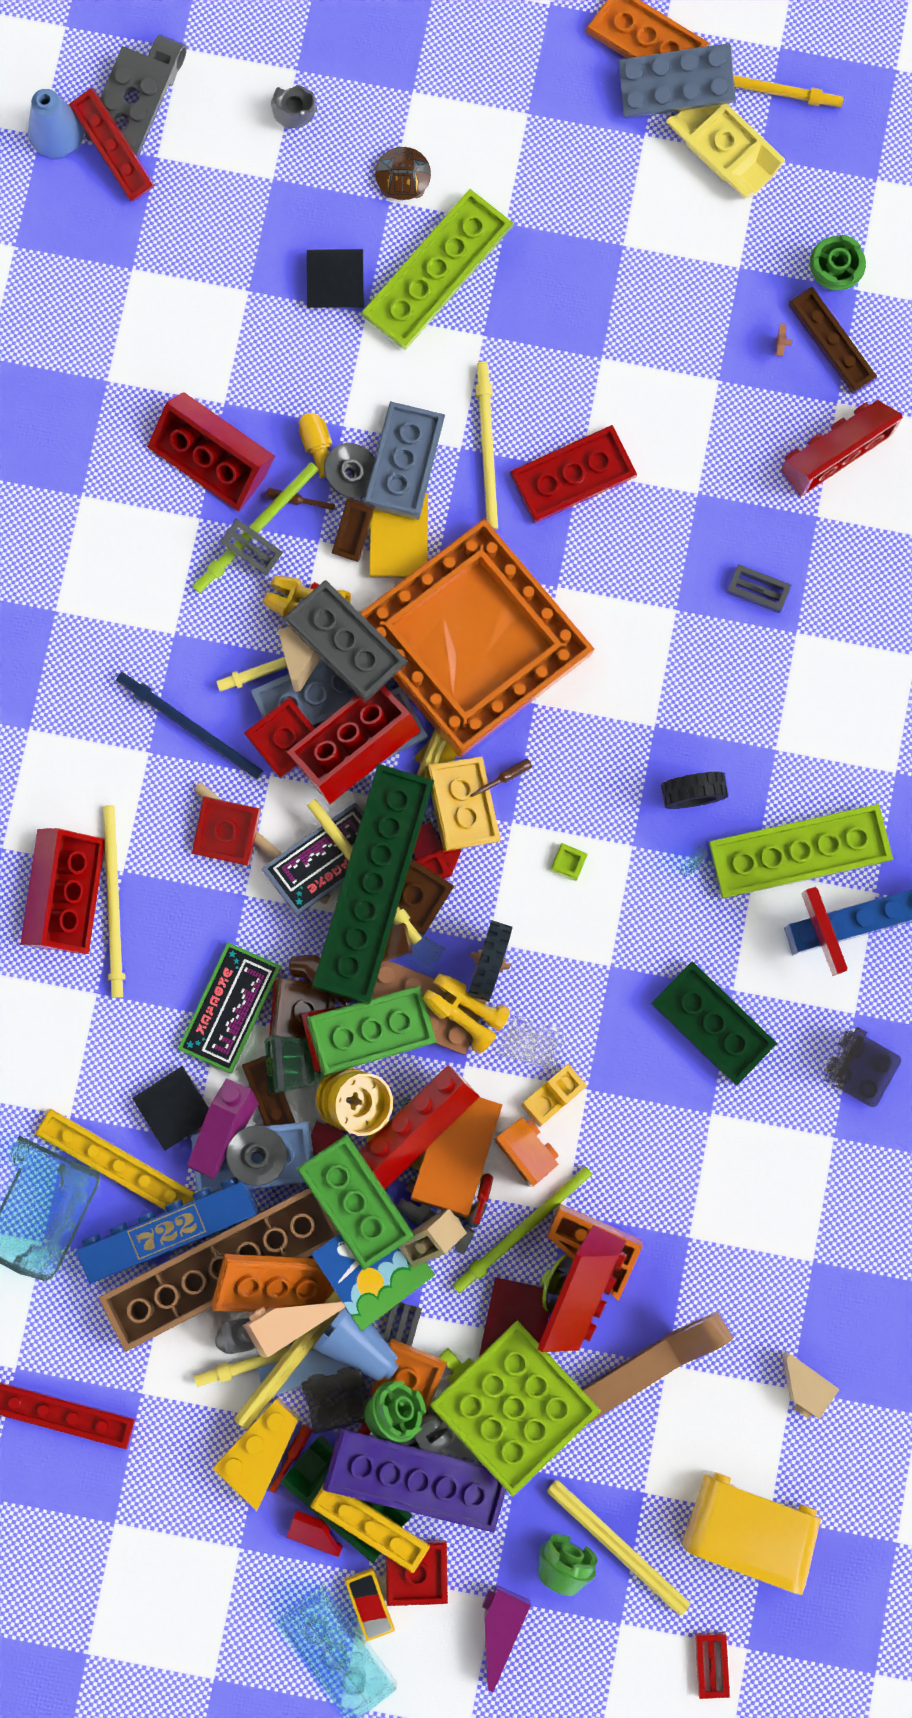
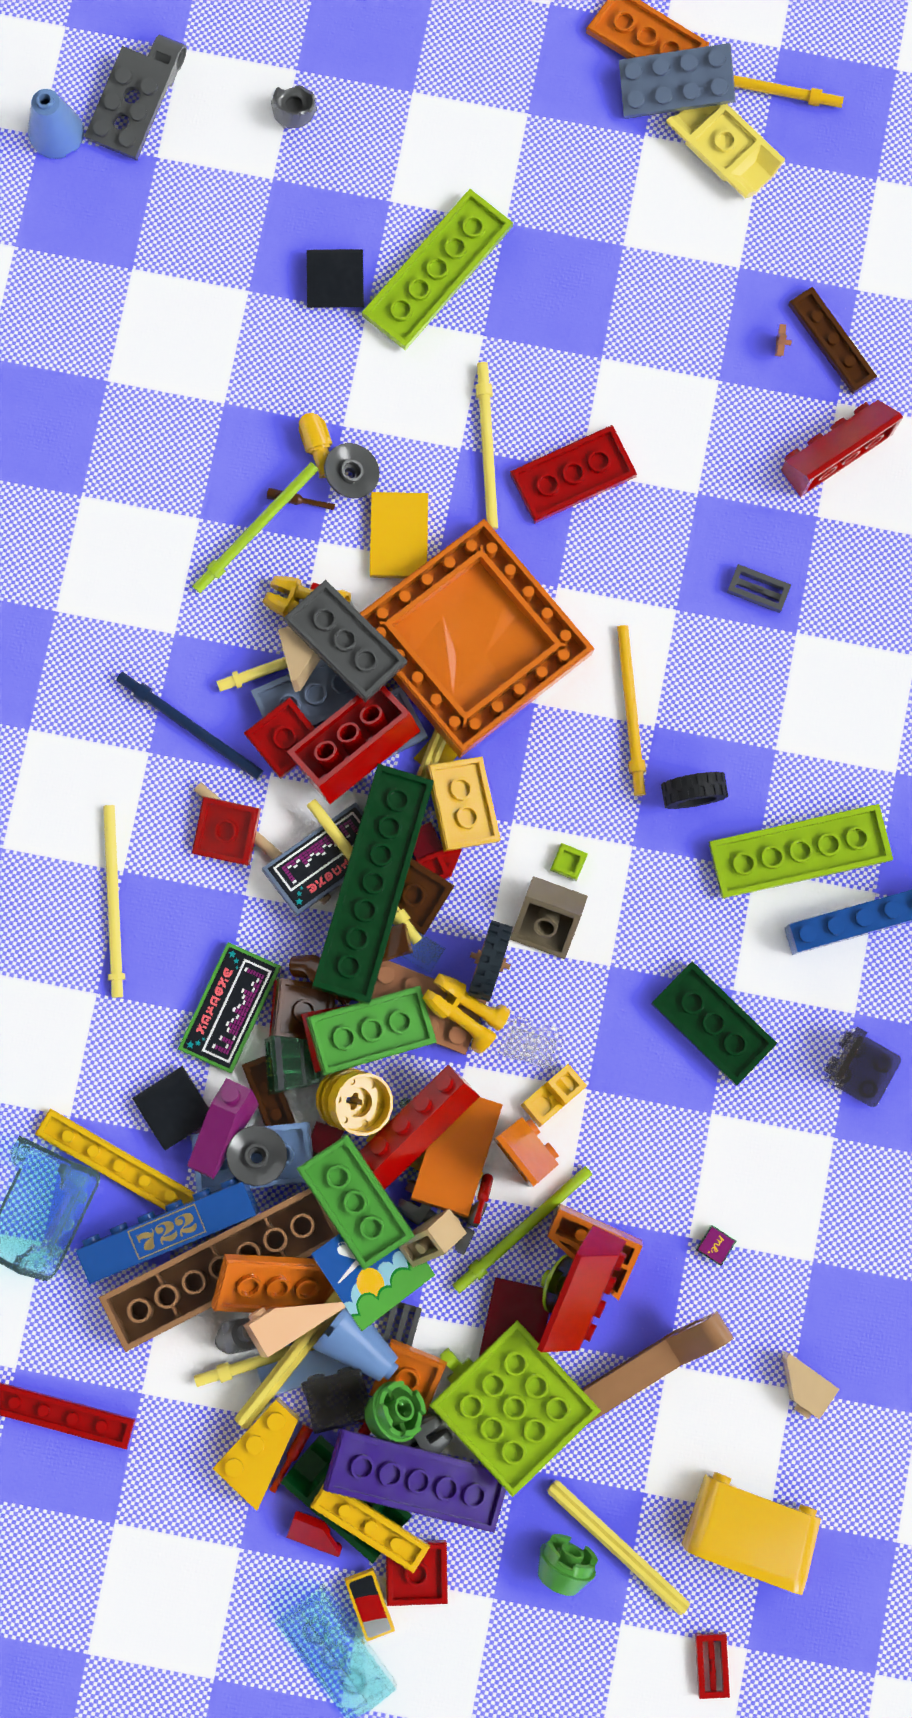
red slope [20,828,105,954] -> none
red tile [69,88,155,202] -> none
red slope [147,391,275,512] -> none
dark grey tile [219,518,283,576] -> none
reddish brown tile [331,497,376,562] -> none
sand blue tile [364,401,445,520] -> none
reddish brown dish [375,147,431,200] -> none
reddish brown piece [470,758,532,798] -> none
magenta slope [482,1584,531,1692] -> none
clear light blue tile [679,845,708,877] -> none
red tile [801,886,848,977] -> none
bright green cone [810,234,866,291] -> none
none -> dark tan slope [510,876,588,959]
none -> yellow bar [617,625,646,796]
none -> magenta tile [695,1224,737,1266]

